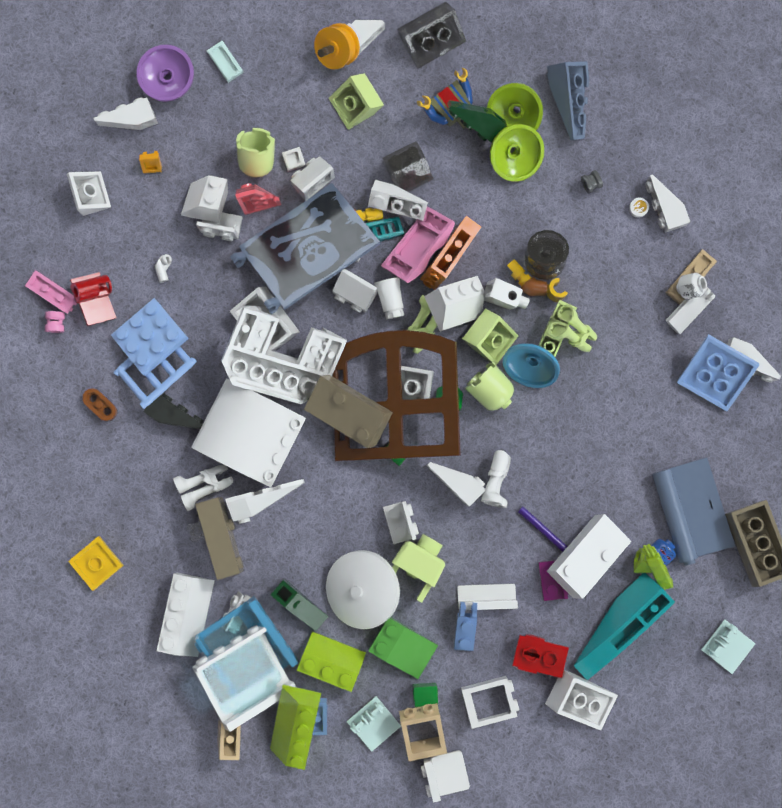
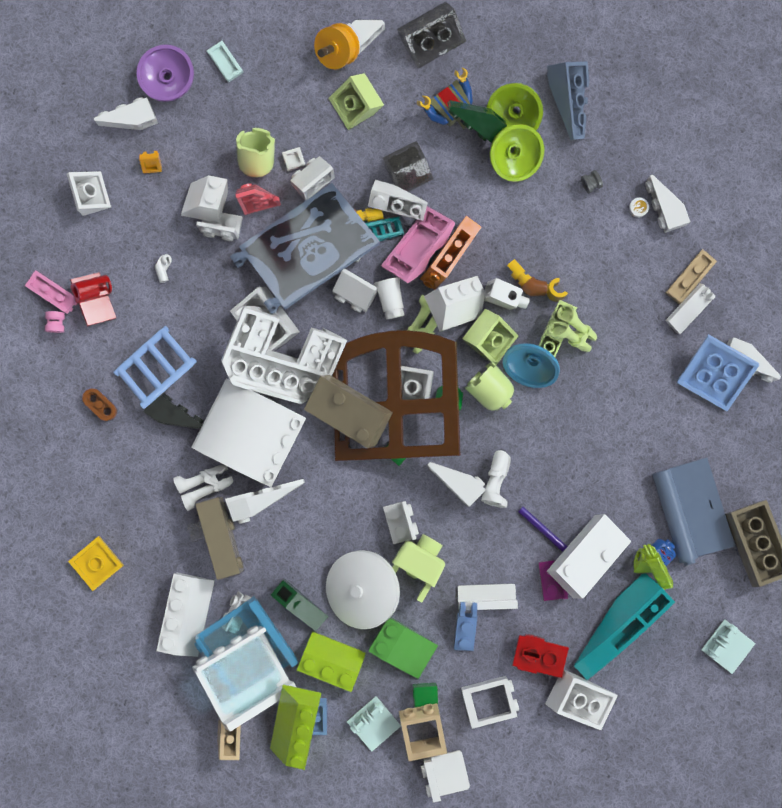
light blue plate [111,298,189,376] -> none
clear smoke wheel [524,230,569,280] -> none
white head [676,273,707,299] -> none

